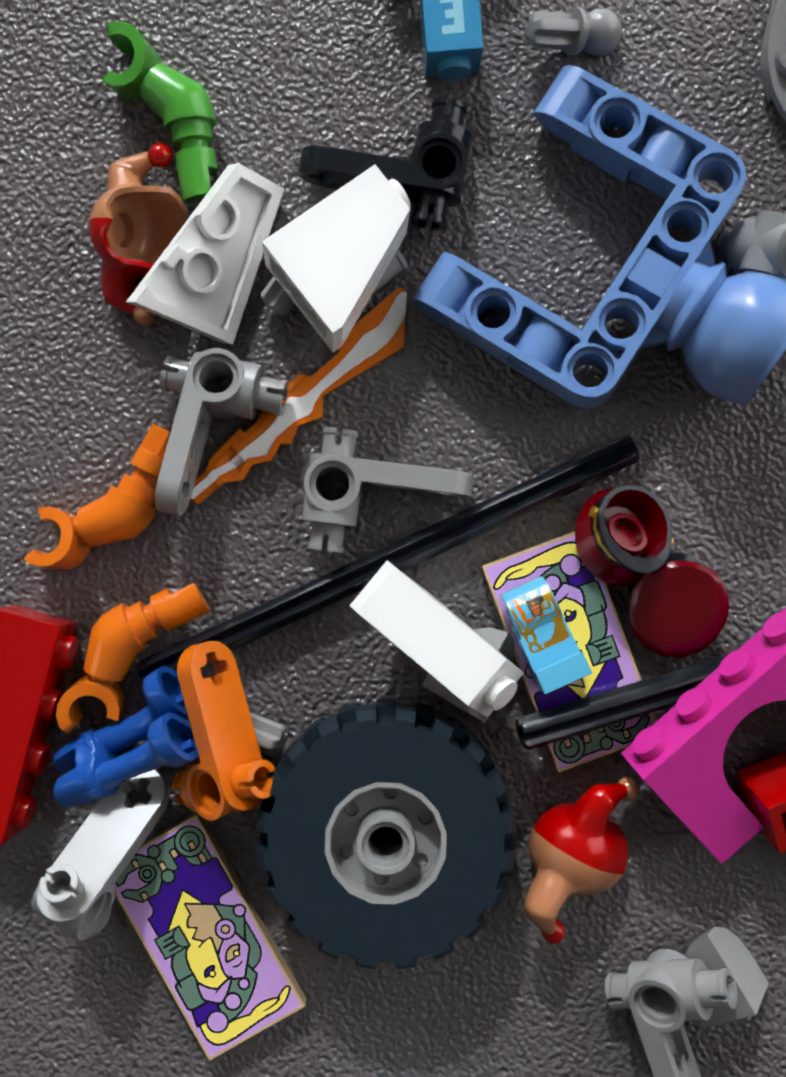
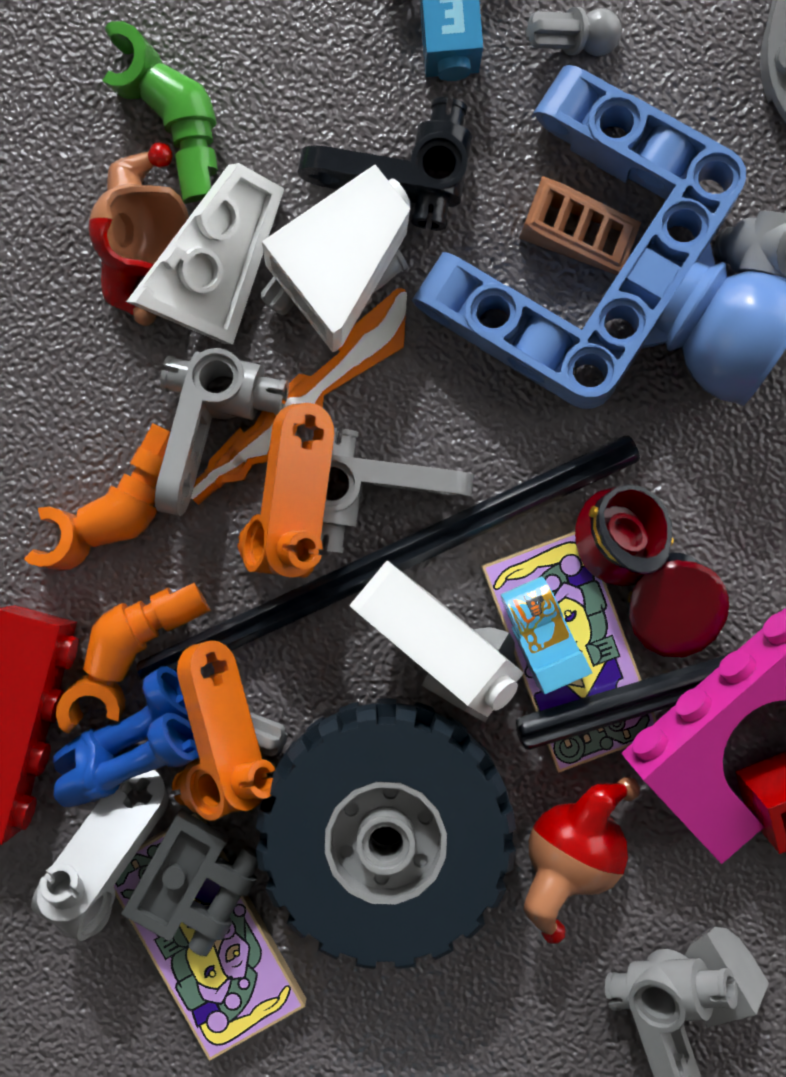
none -> dark grey plate [121,810,258,956]
none -> orange piece [237,403,334,578]
none -> nougat slope [519,176,641,275]

